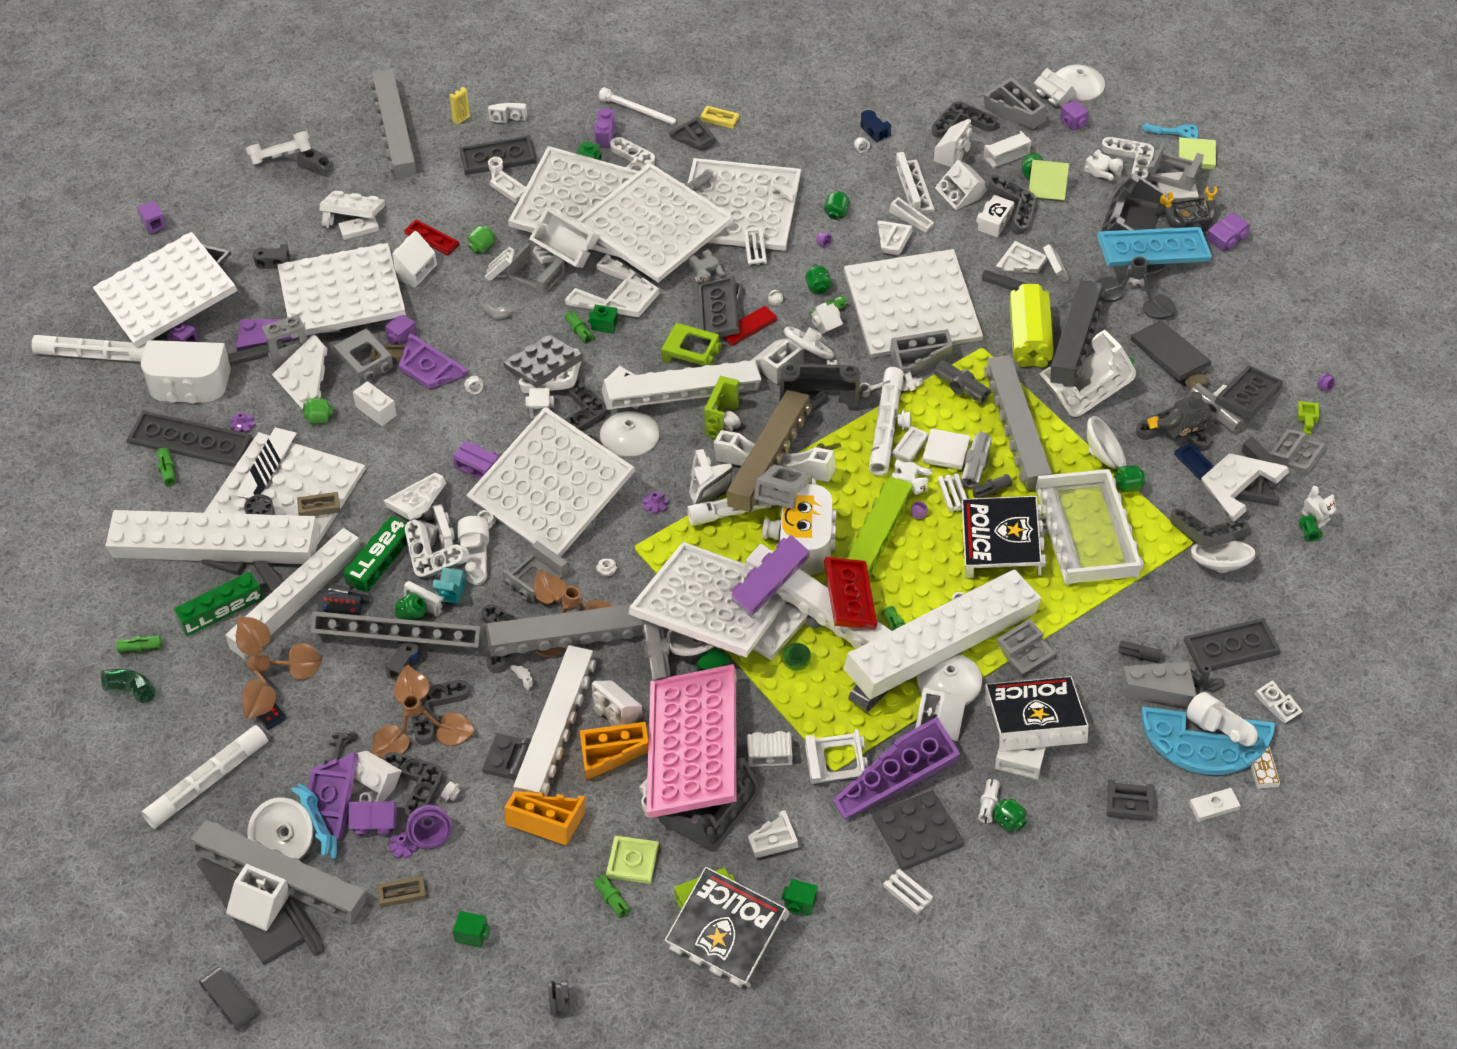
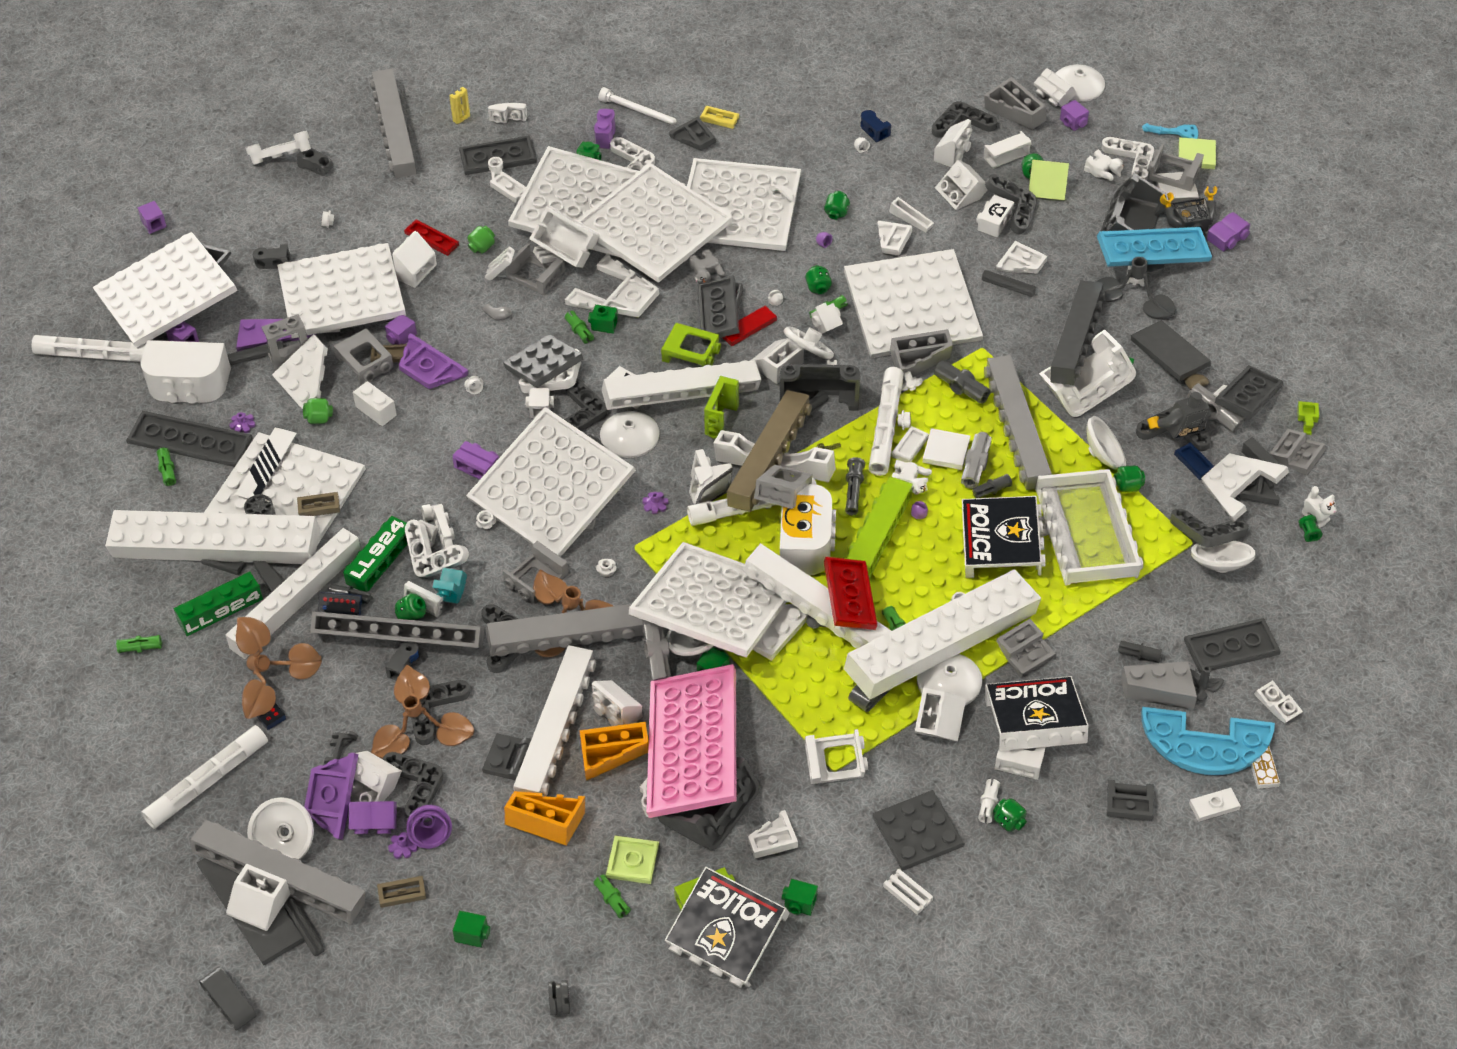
clear green cylinder [101,669,156,703] -> none
medium azure piece [291,783,337,859] -> none
white plate [320,191,385,219] -> none
white plate [338,217,379,240] -> none
white plate [383,473,446,520] -> none
white plate [441,781,461,802] -> none
white piece [458,516,489,586] -> none
white piece [511,665,532,690] -> none
light grey axle [685,170,714,192] -> none
white wheel [724,411,741,432] -> none
medium lavender brick [731,535,810,617] -> none
white tile [744,226,767,266] -> none
white brick [747,731,792,767] -> none
white wheel [762,518,781,541] -> none
clear green wheel [783,643,811,671] -> none
medium lavender wedge [833,717,960,820] -> none
white hand [859,382,883,397] -> none
white fence [896,152,934,213] -> none
white tile [938,473,967,512] -> none
neon yellow brick [1010,284,1054,368] -> none
white tile [1043,244,1069,282] -> none
white piece [1187,692,1258,746] -> none
medium lavender plate [1317,373,1335,392] -> none
none -> dark grey pin [845,457,865,516]

